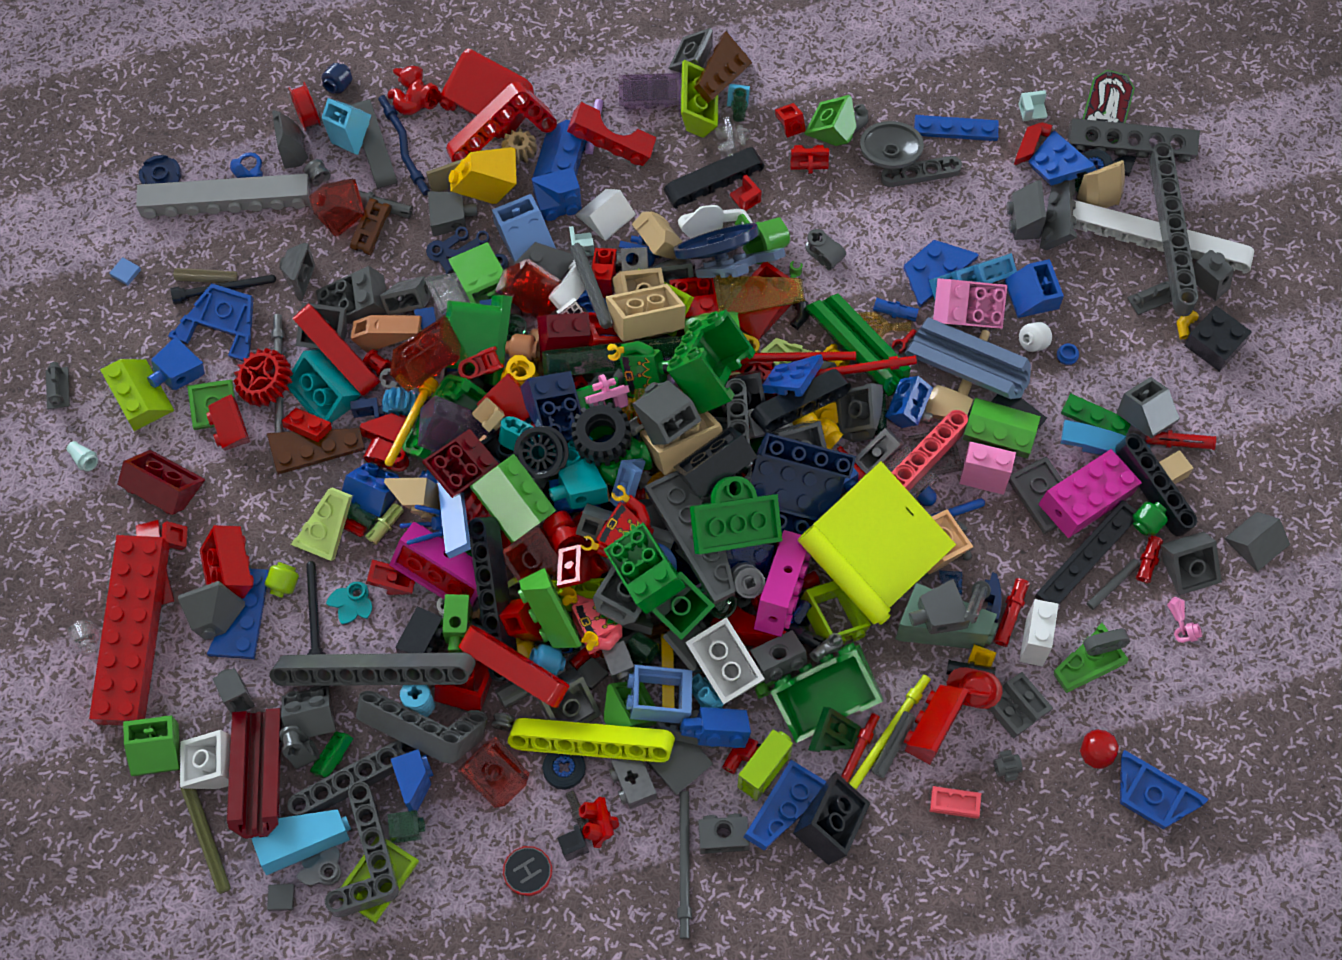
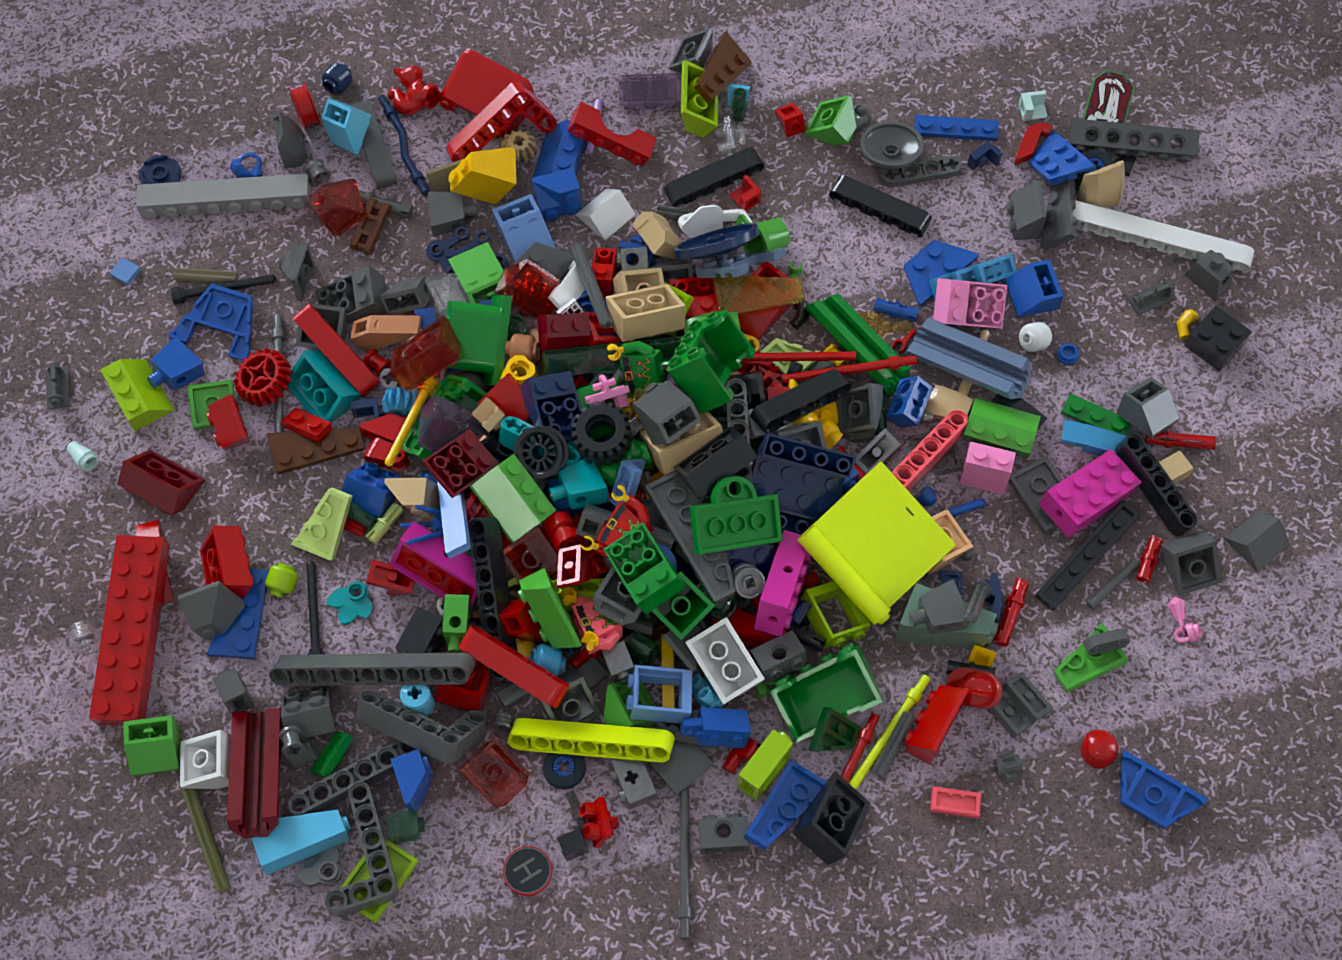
red plate [161,521,187,550] -> none
dark grey tile [267,884,295,911] -> none
red piece [458,346,504,379] -> none
light aqua panel [569,226,594,256] -> none
blue wing [762,354,824,397] -> none
red hips [790,145,829,174] -> none
dark grey piece [805,229,846,270] -> none
flat silver arm [810,633,843,662] -> none
white brick [1019,599,1059,667] -> none
green head [1133,502,1168,536] -> none
dark grey beam [1149,142,1198,316] -> none
none -> dark grey axle [657,205,696,219]
none -> black beam [829,175,932,238]
none -> dark blue bracket [967,141,1002,170]

